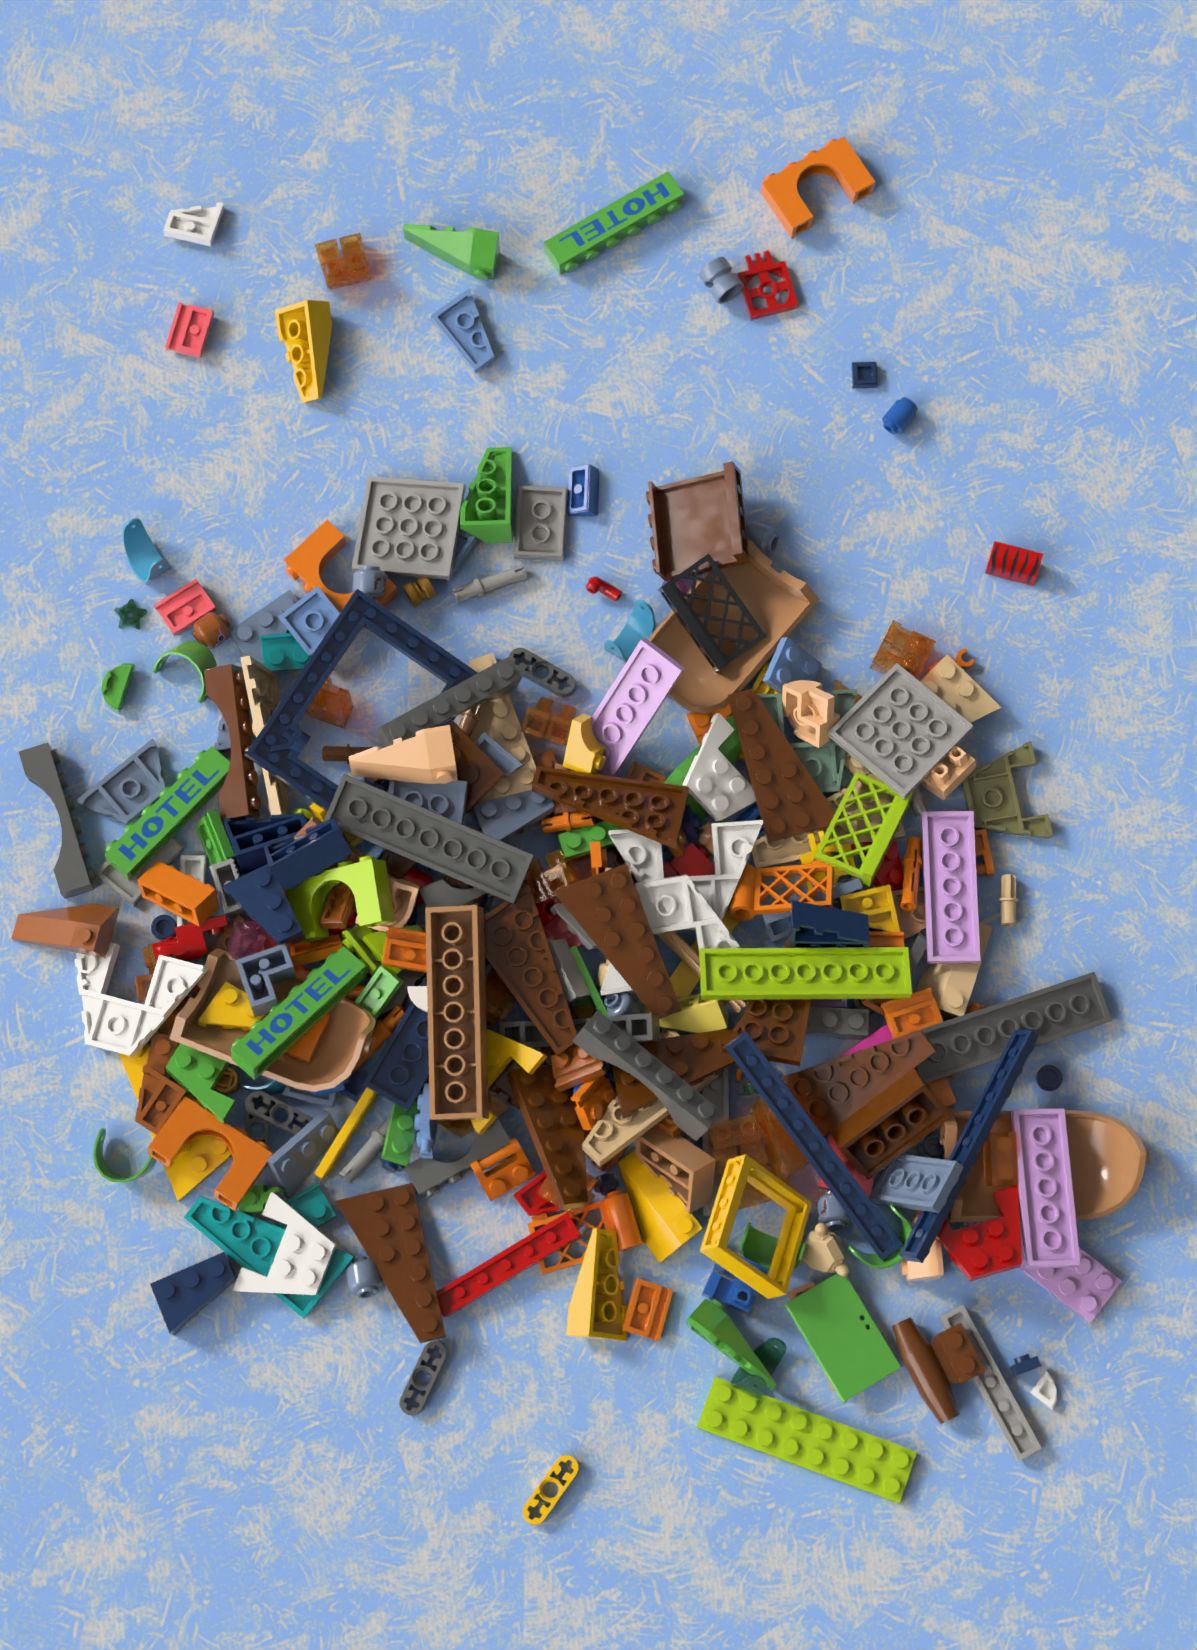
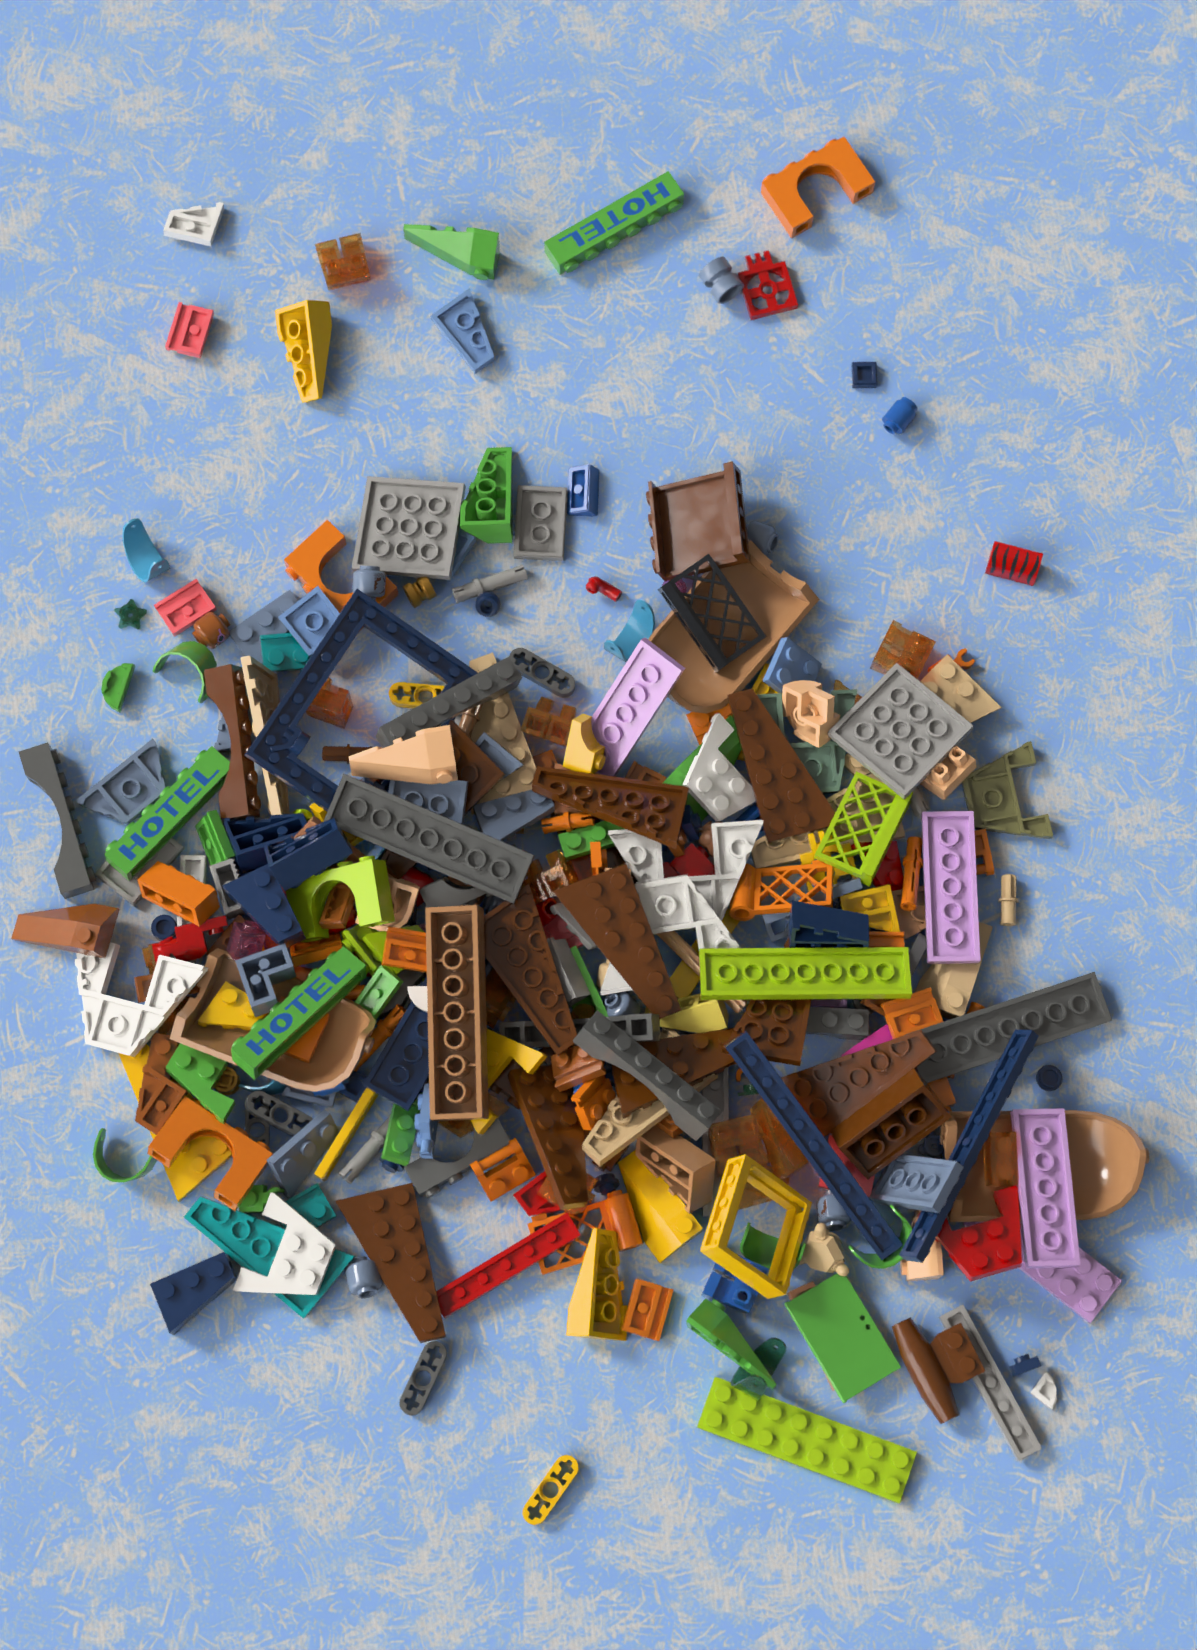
none -> yellow beam [389,682,444,709]
none -> dark blue plate [475,592,501,617]

